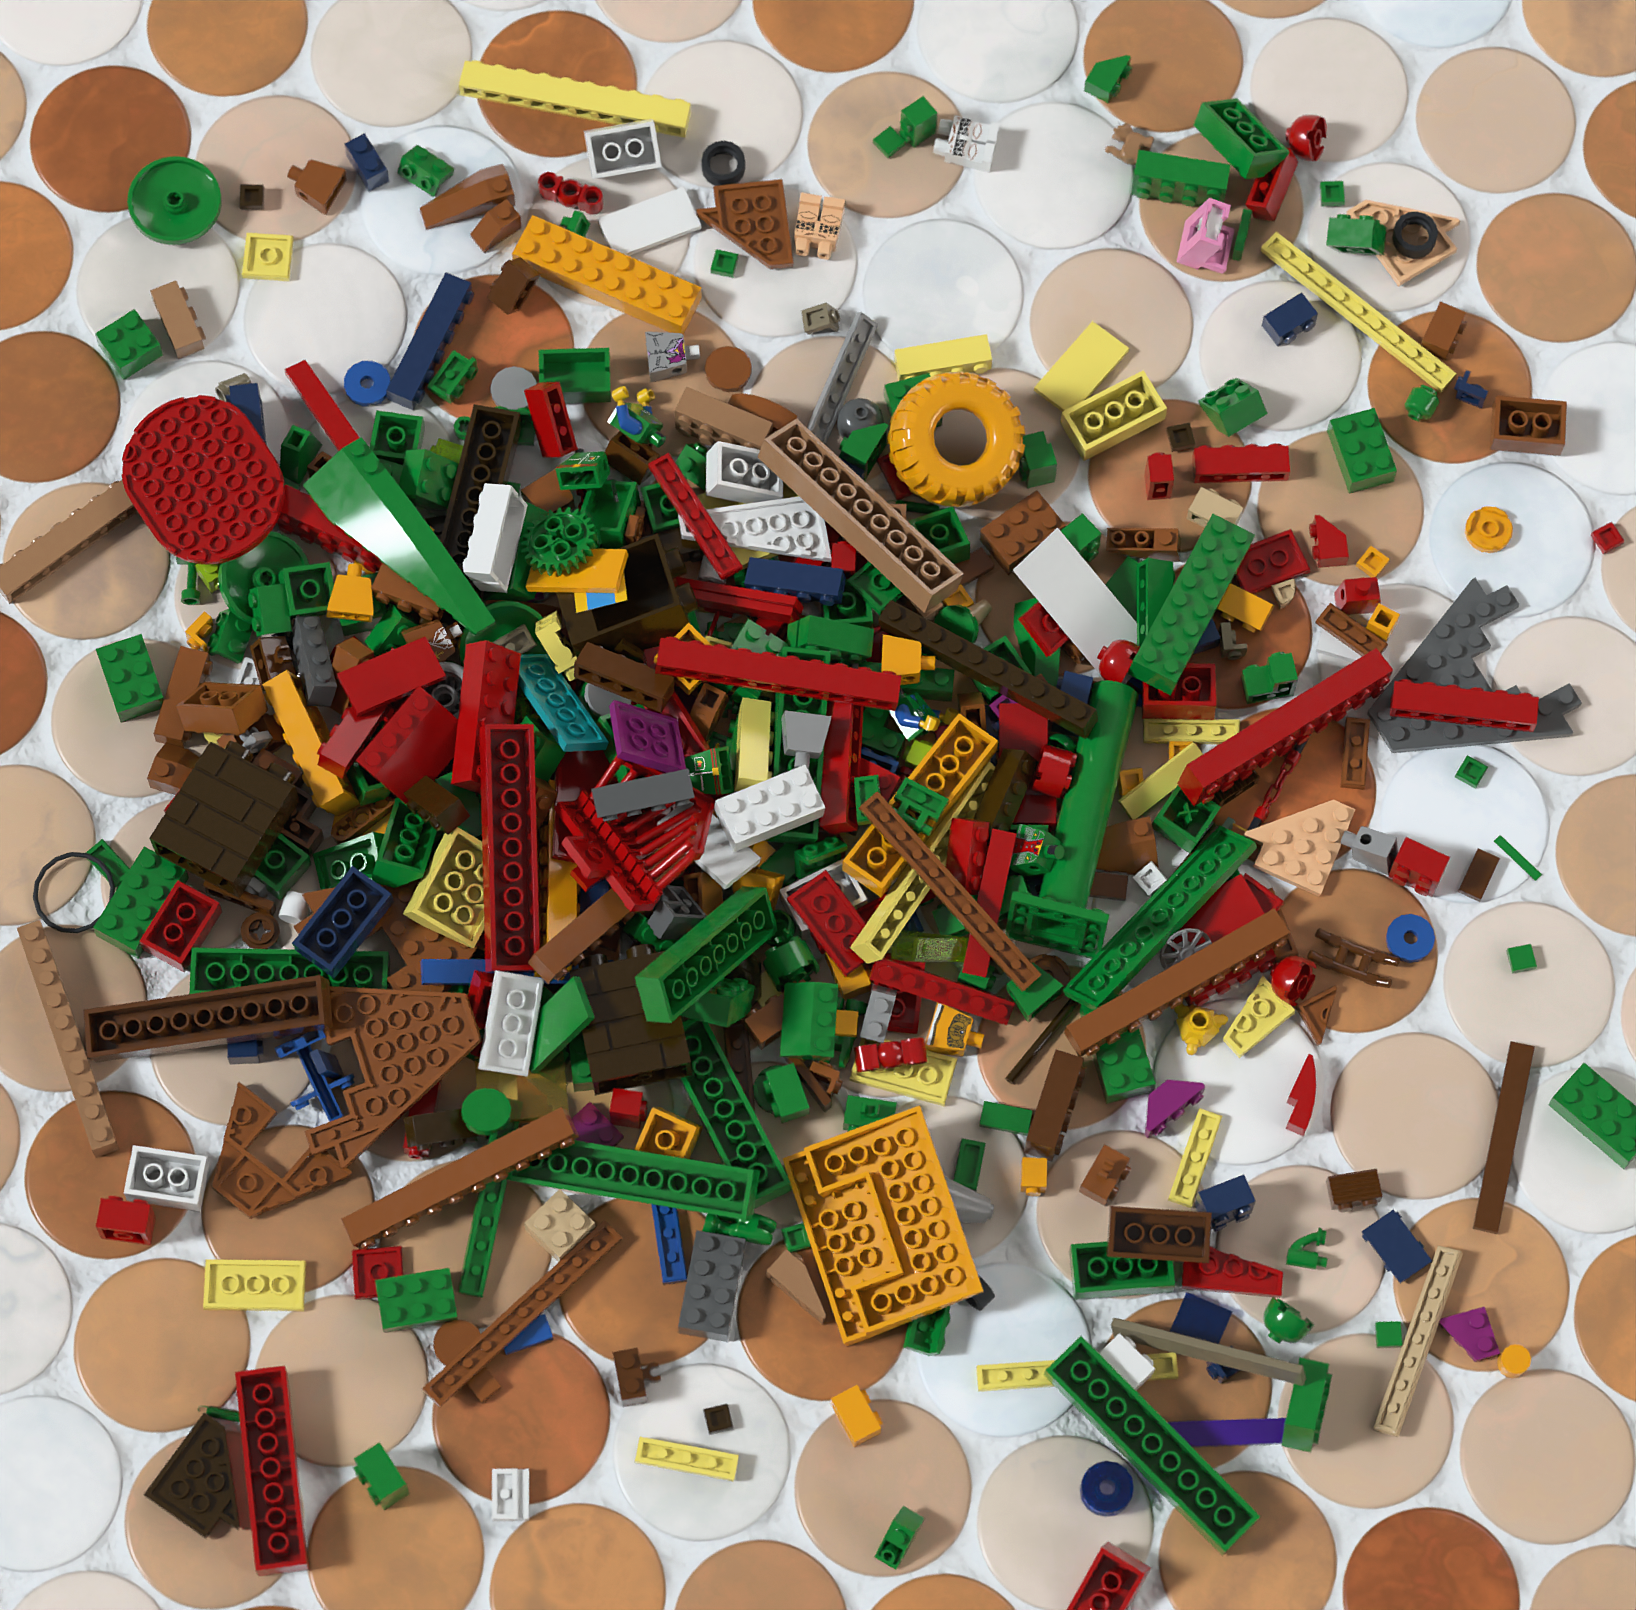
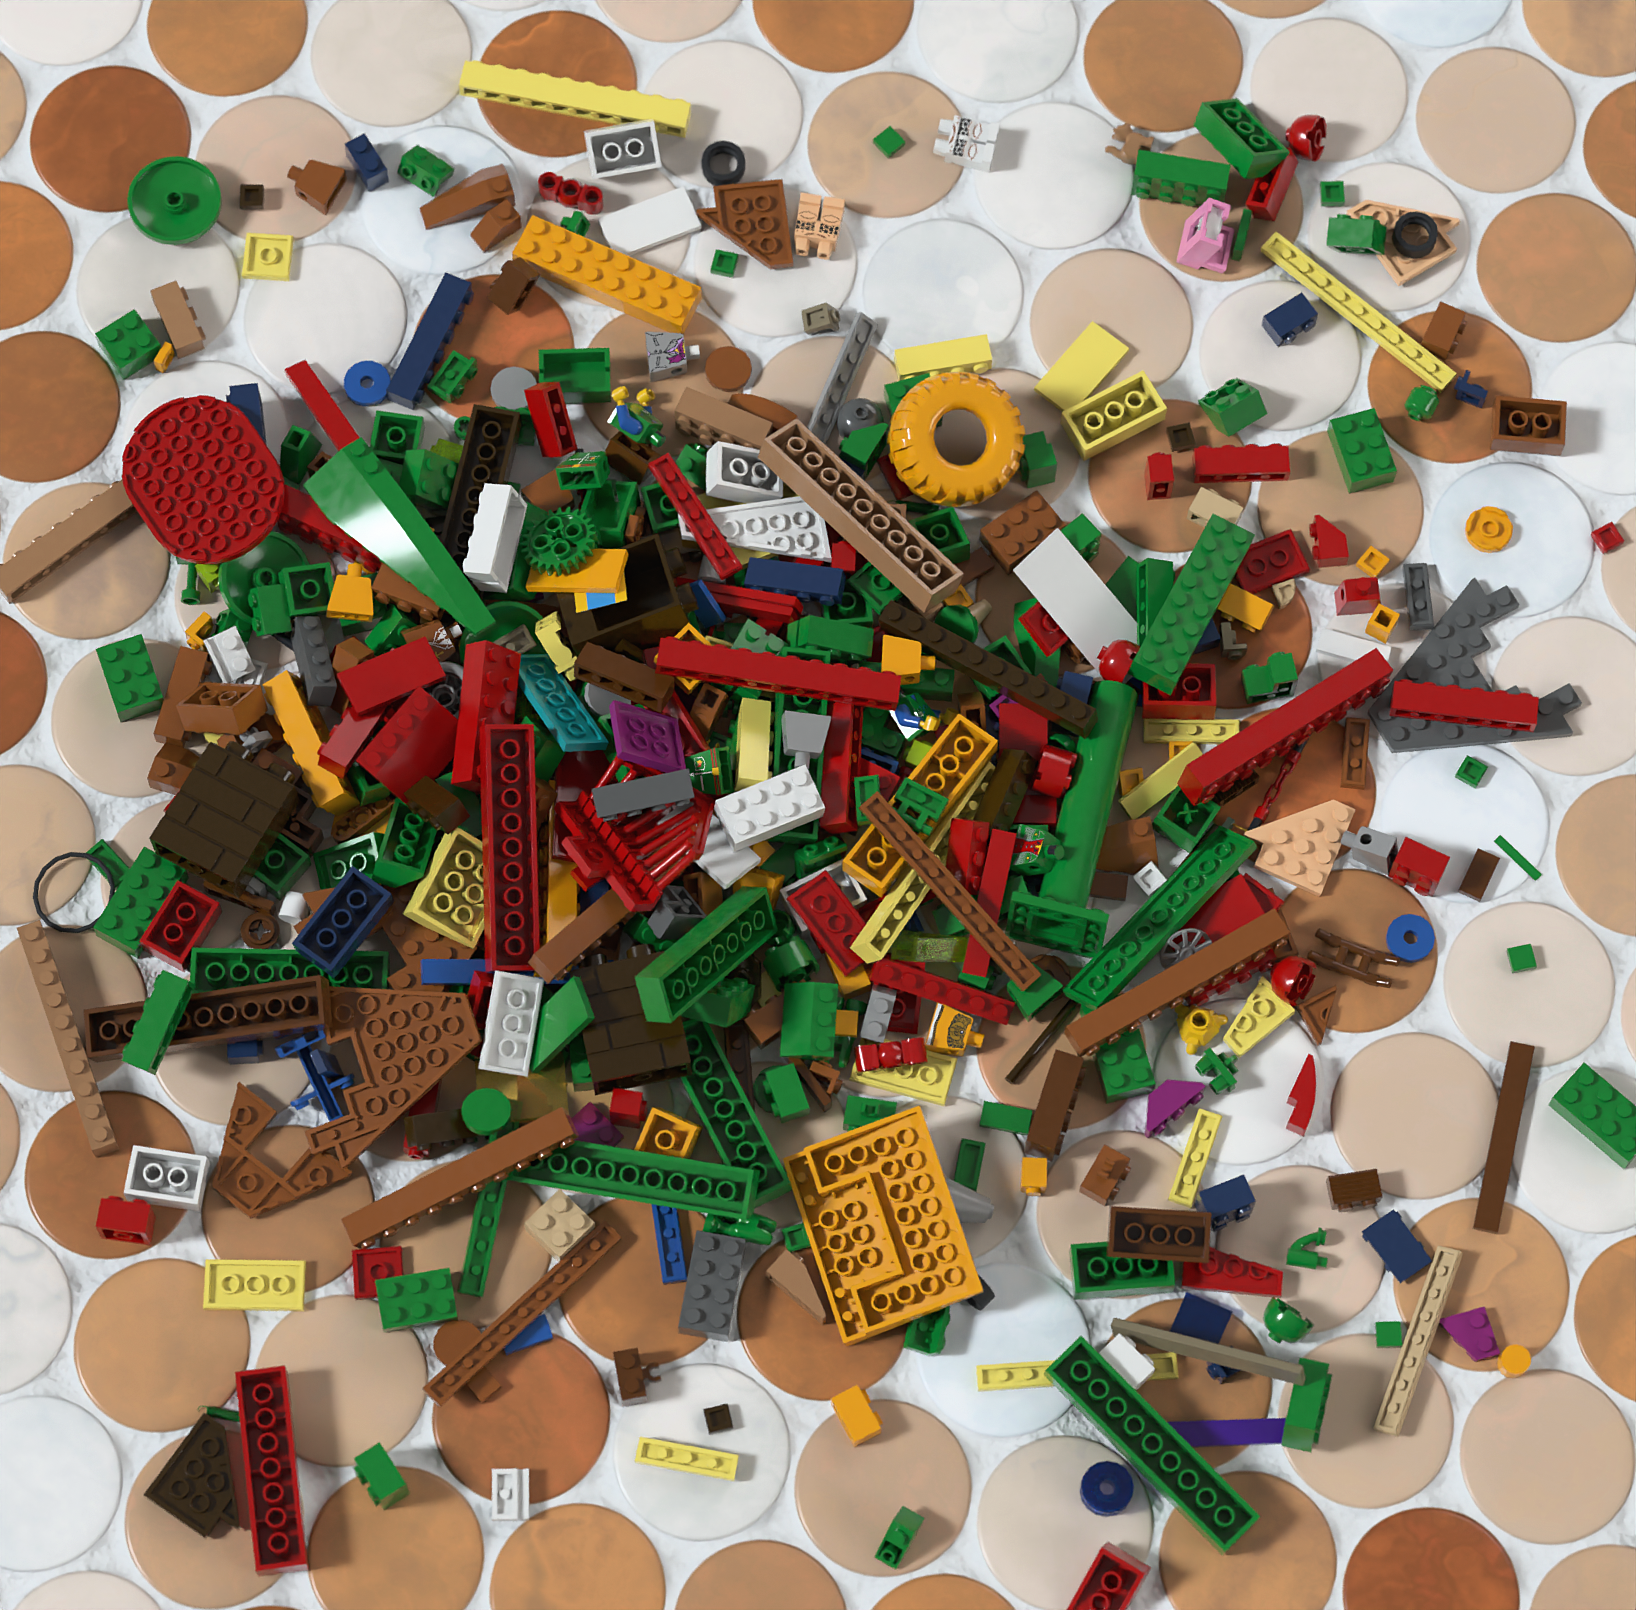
dark tan cone [215,373,251,402] -> none
reddish brown brick [250,636,297,691] -> none
green brick [899,96,937,148] -> none
green slope [1084,55,1132,103] -> none
dark orange slope [1106,528,1181,561] -> none
dark orange tile [1315,603,1388,656] -> none
none -> green brick [122,970,196,1075]
none -> light orange tile [154,342,175,373]
none -> white plate [203,626,256,683]
none -> blue tile [690,579,727,628]
none -> green hips [1195,1047,1239,1095]
none -> dark grey tile [1402,563,1434,630]

